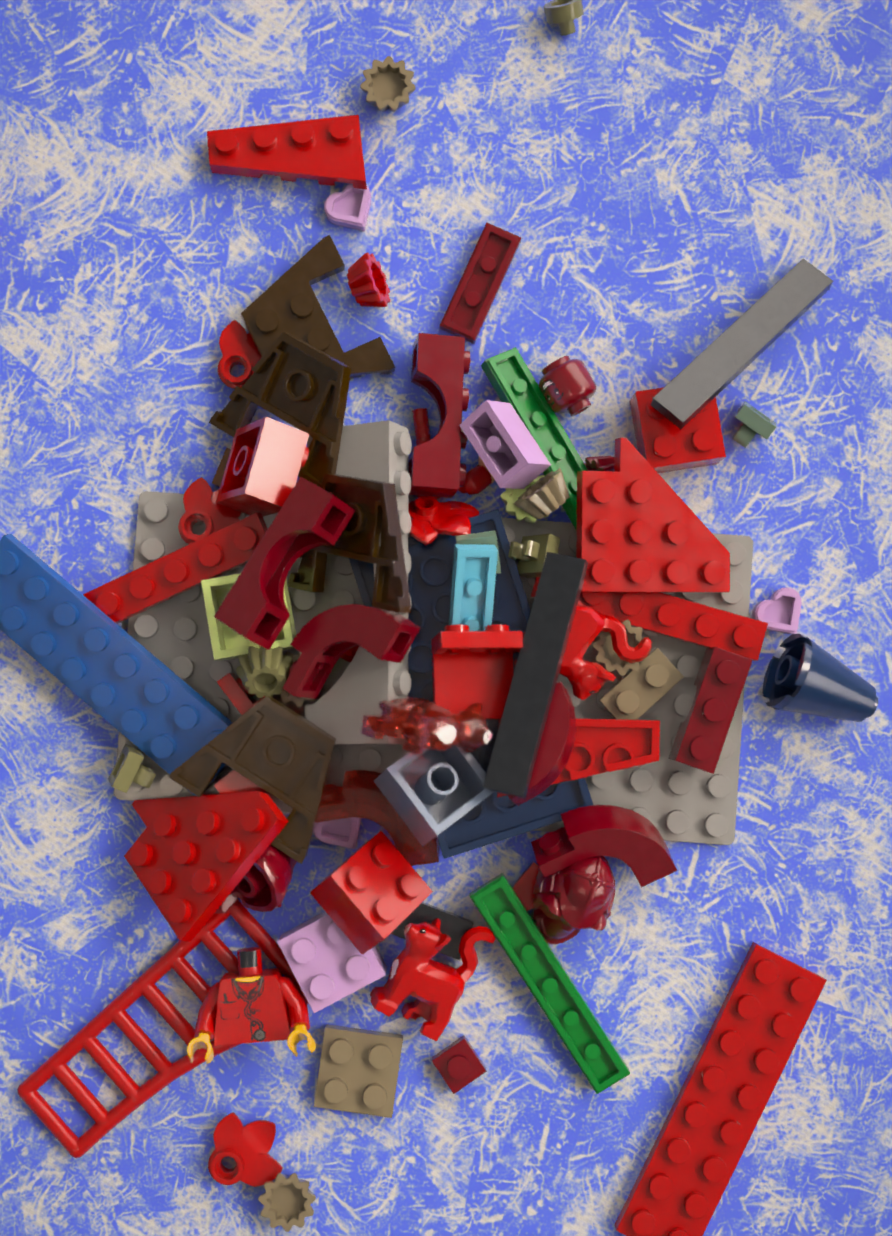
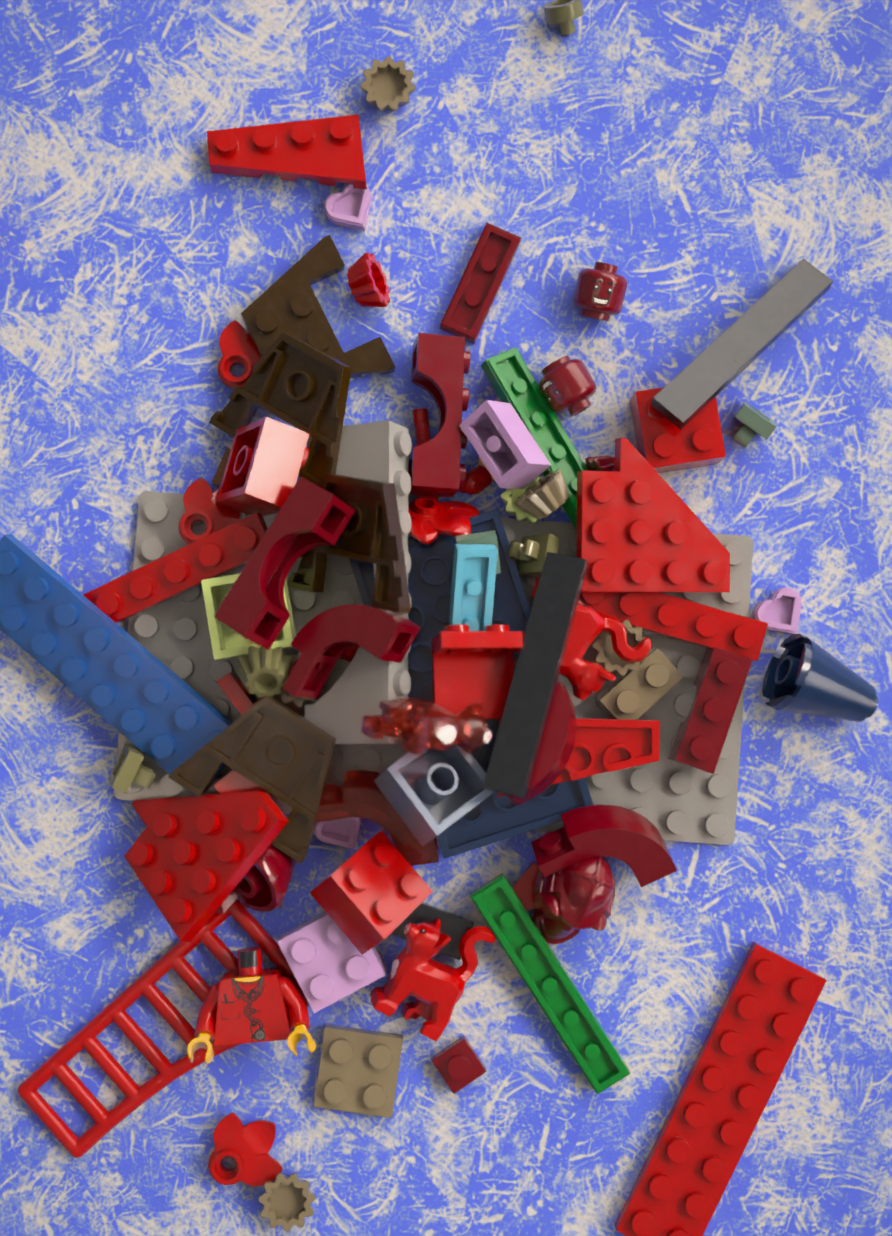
none -> dark red head [573,262,627,321]

